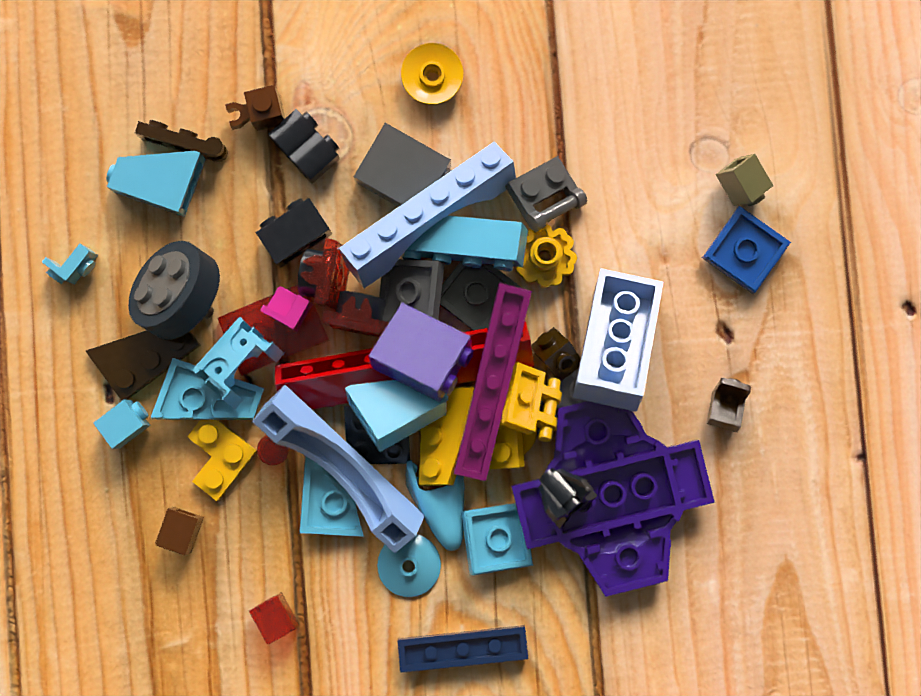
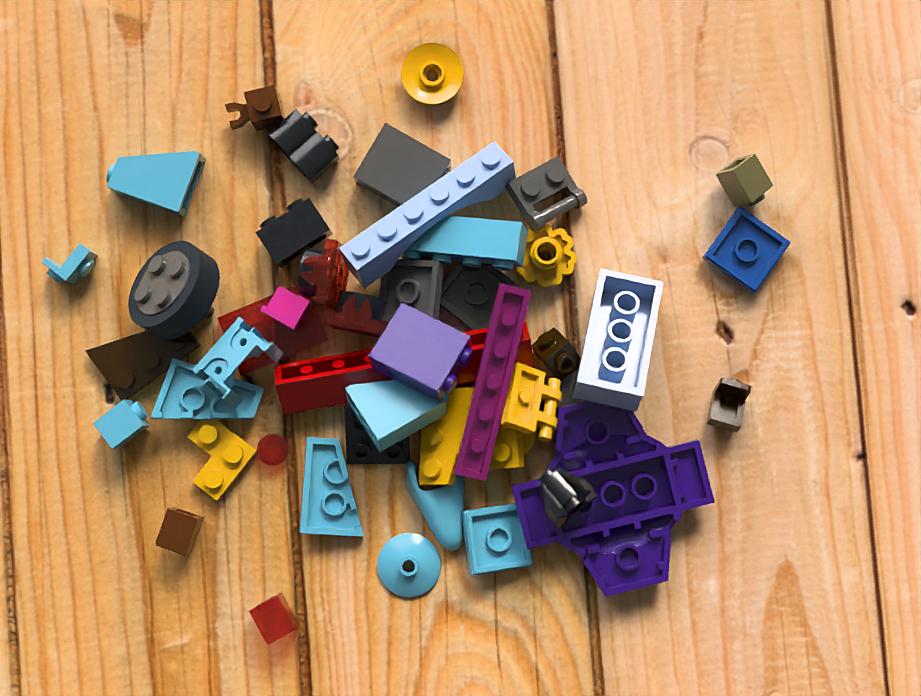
dark brown plate [135,120,228,162] -> none
light blue arch [252,385,425,553] -> none
dark blue plate [397,625,528,673] -> none

